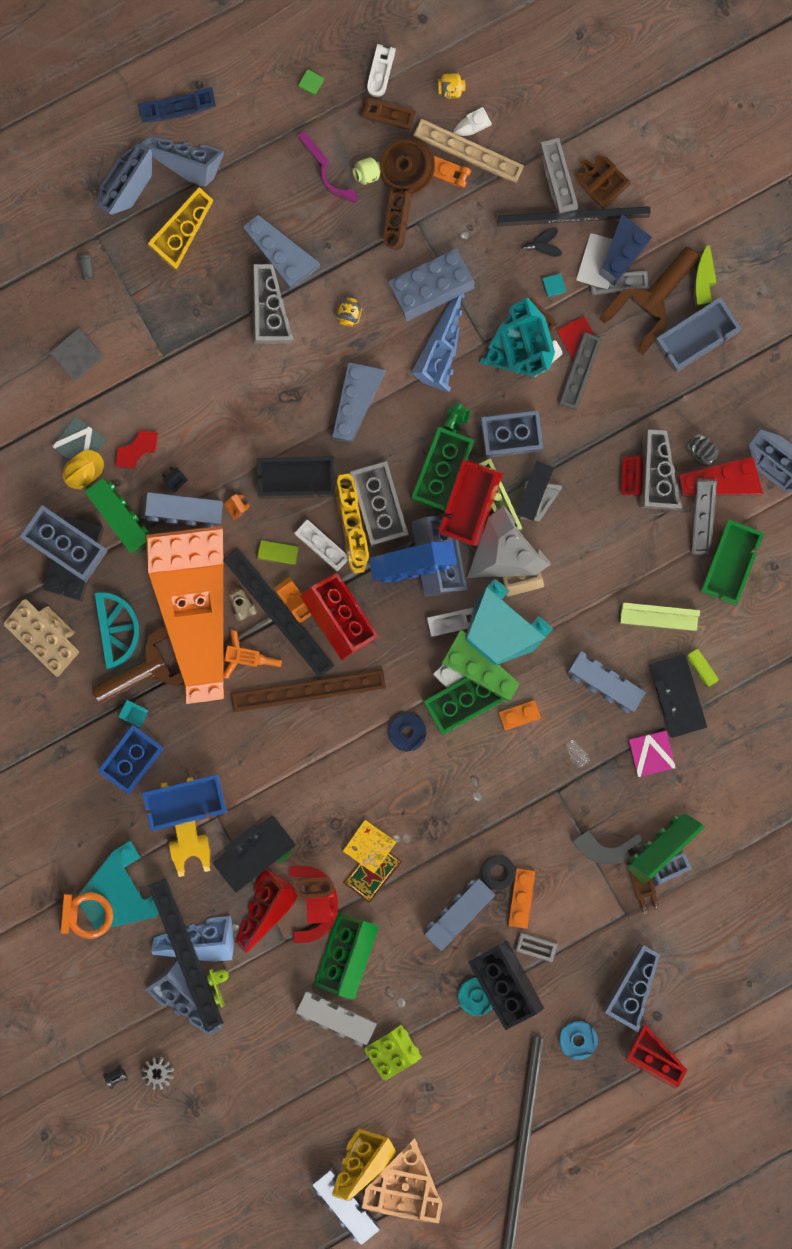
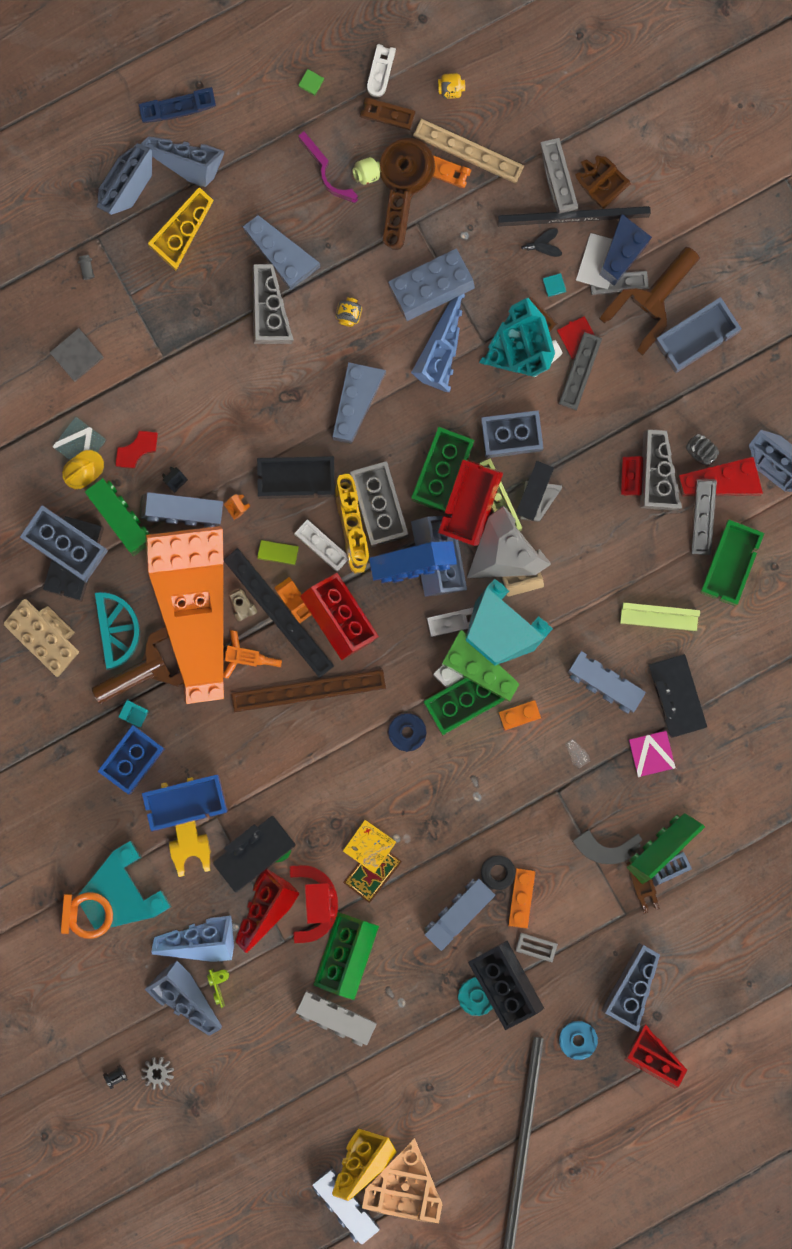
black tile [148,878,224,1031] -> none
reddish brown plate [295,877,334,898] -> none
lime bracket [365,1025,422,1081] -> none
green plate [443,403,470,434] -> none
white plate [453,107,492,136] -> none
lime slope [686,649,719,688] -> none
lime slope [694,245,717,308] -> none

